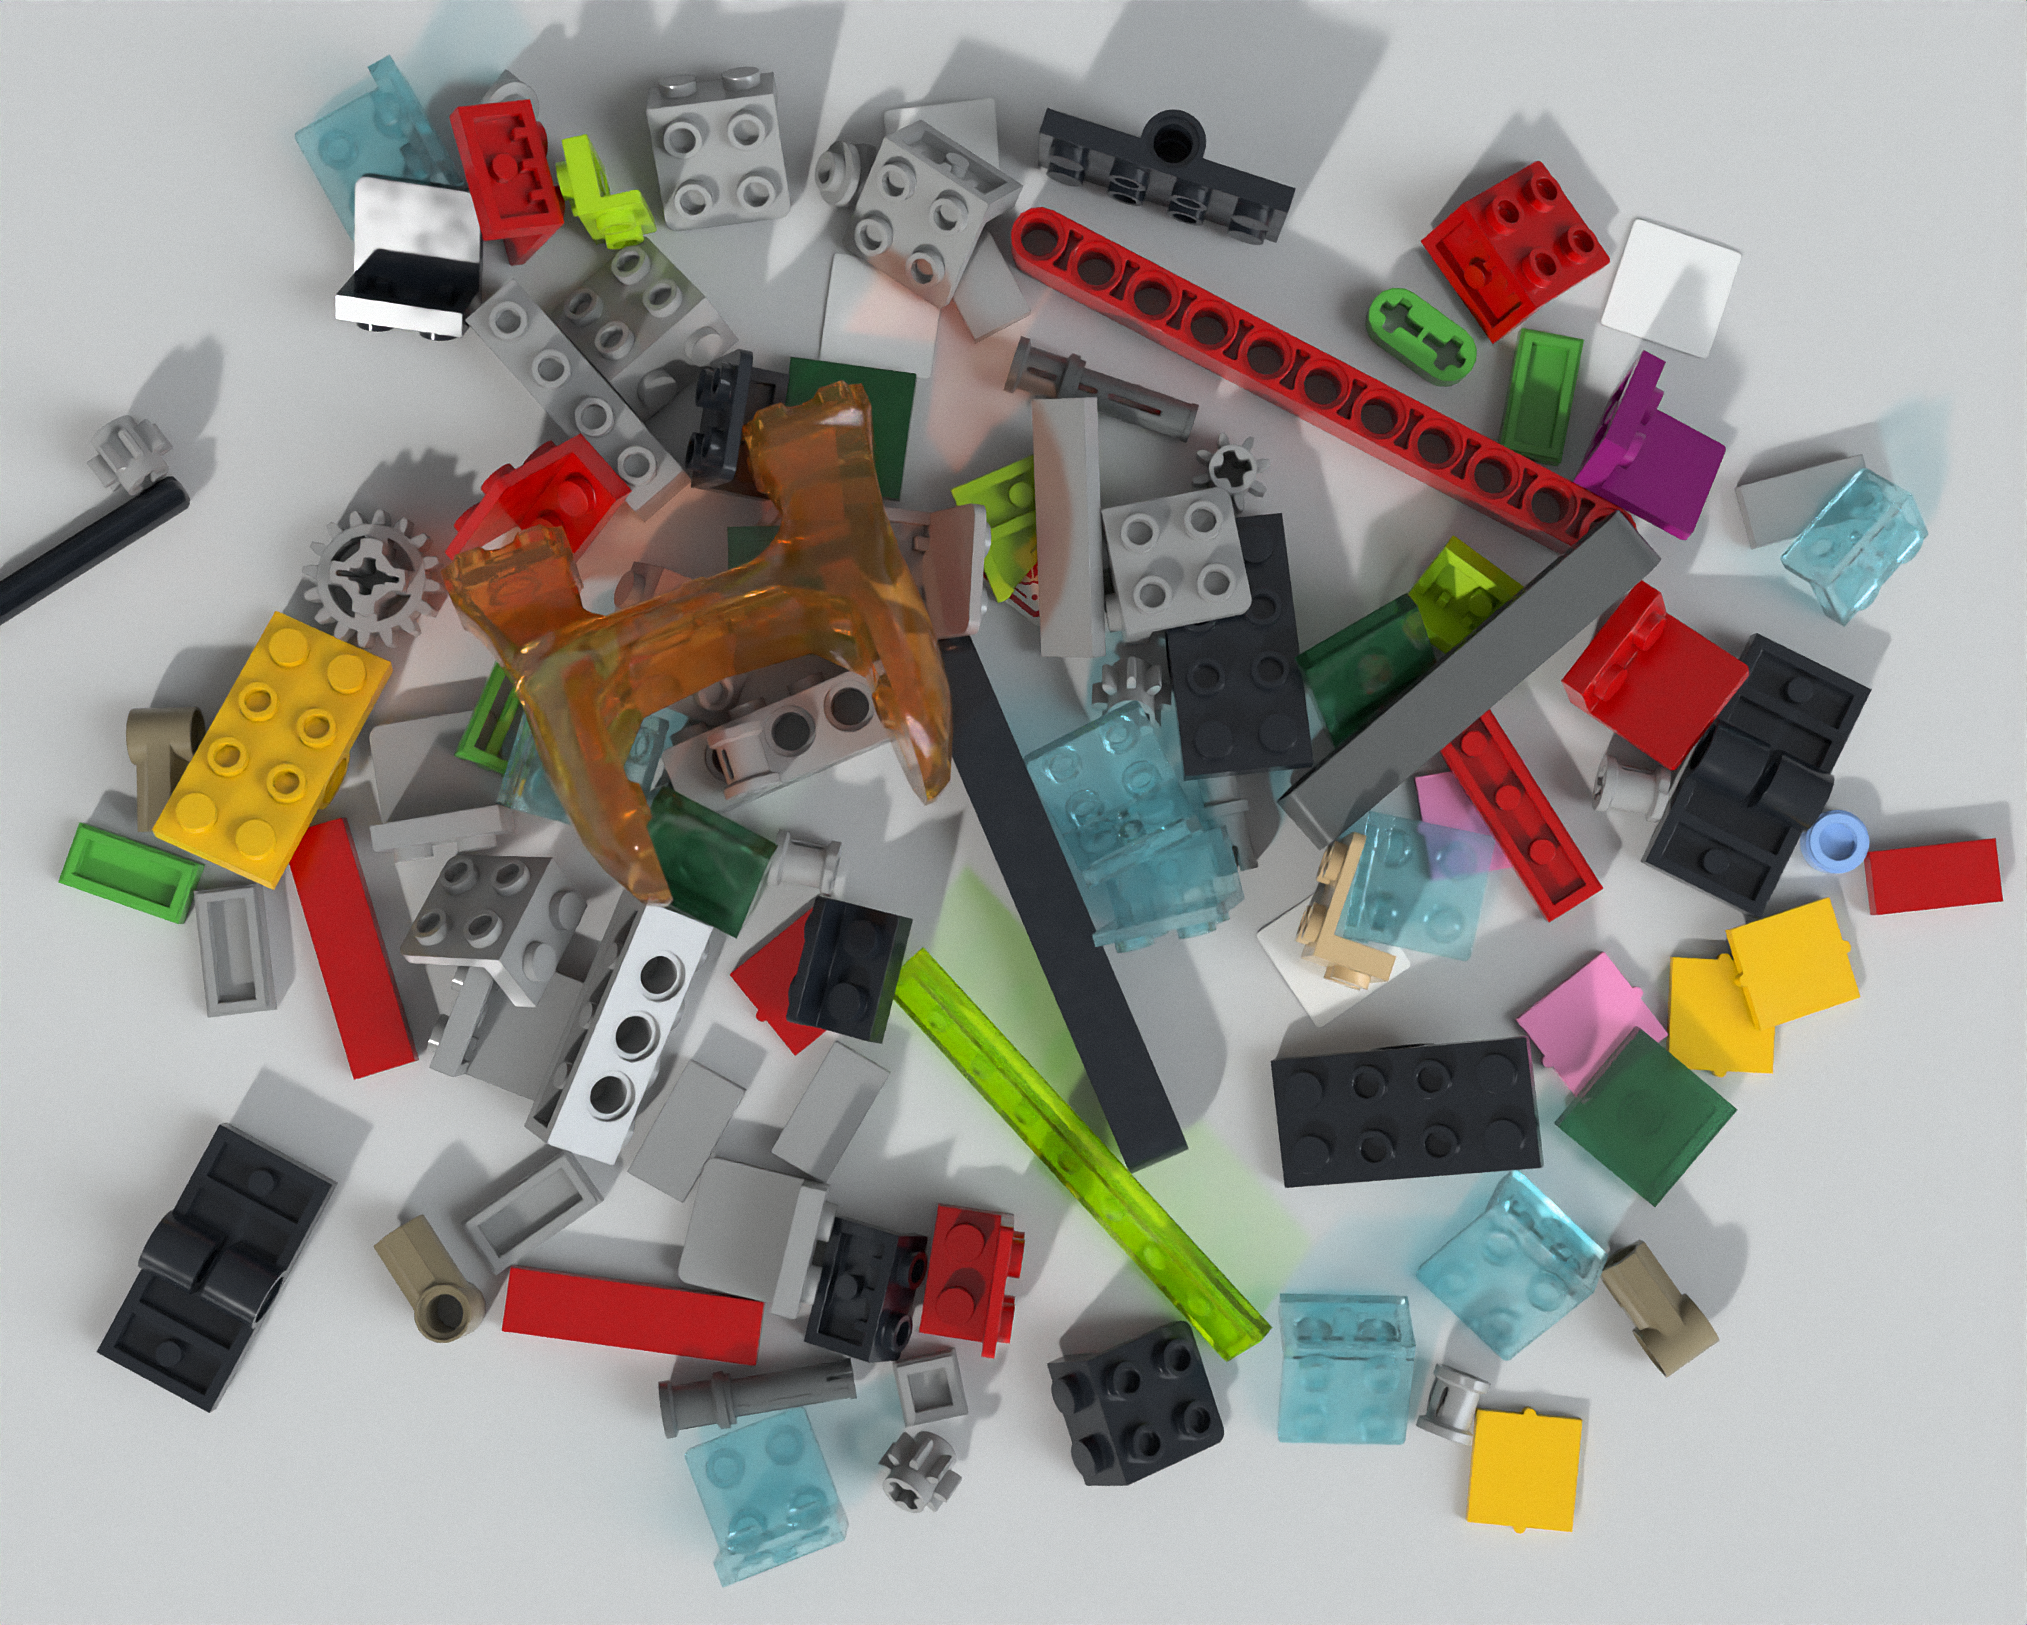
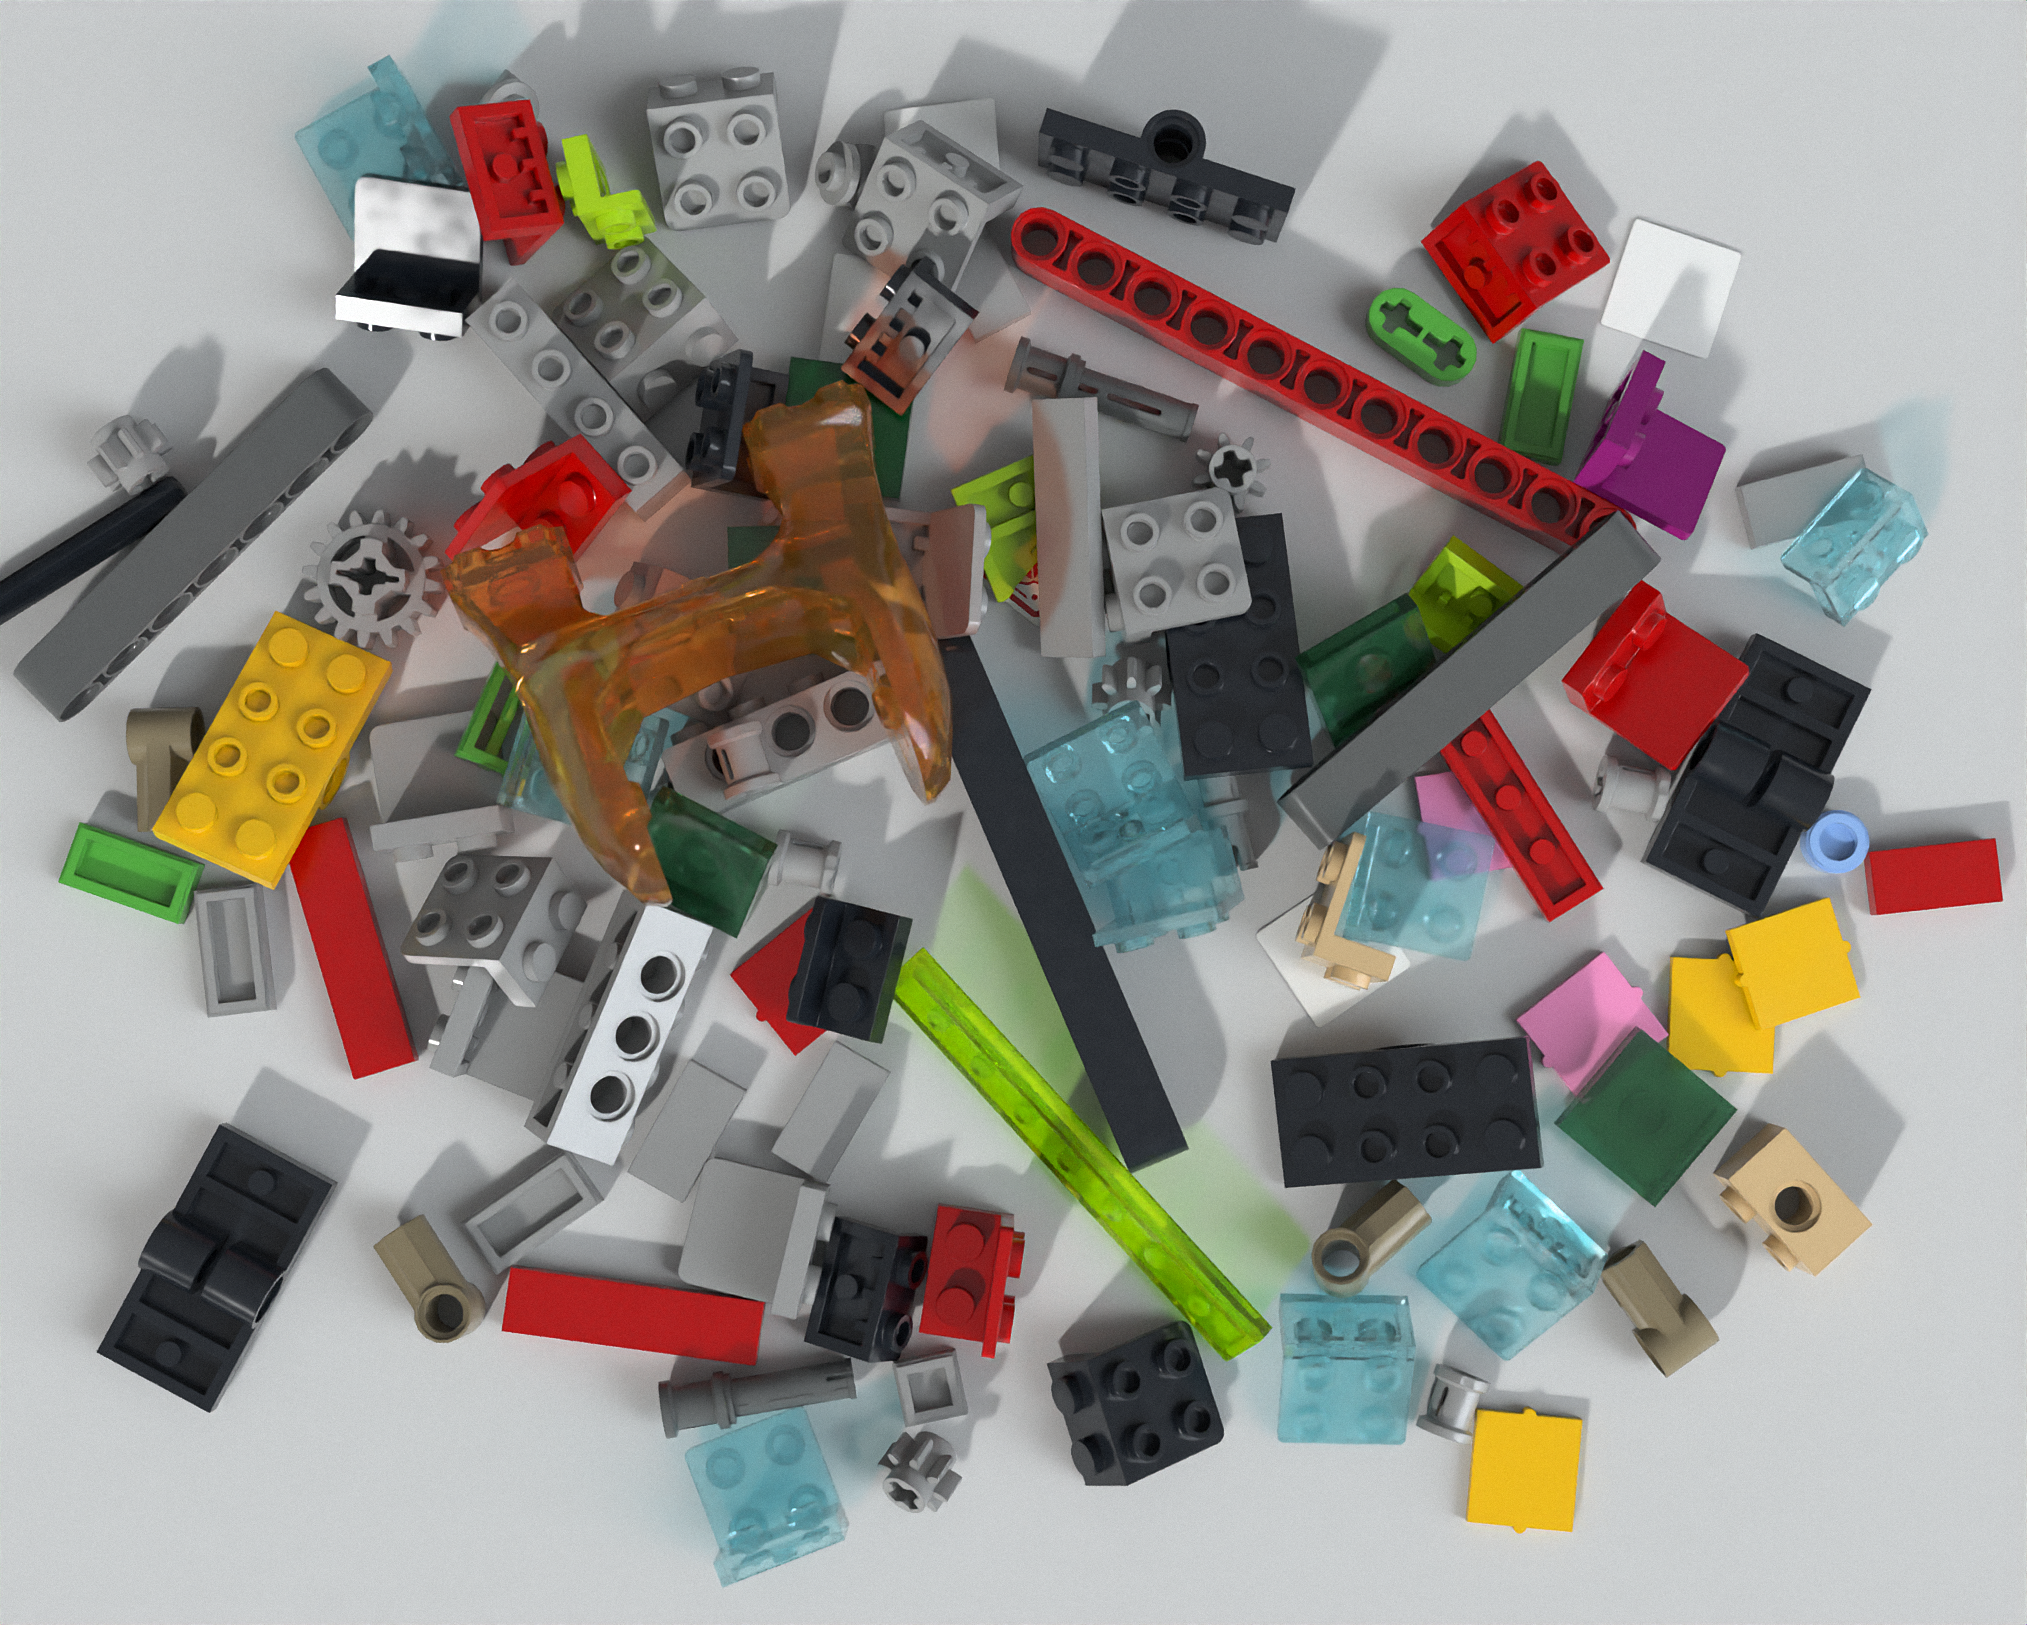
none -> dark grey beam [13,368,373,722]
none -> bracket [840,256,980,416]
none -> dark tan piece [1311,1180,1432,1298]
none -> tan brick [1713,1123,1873,1277]

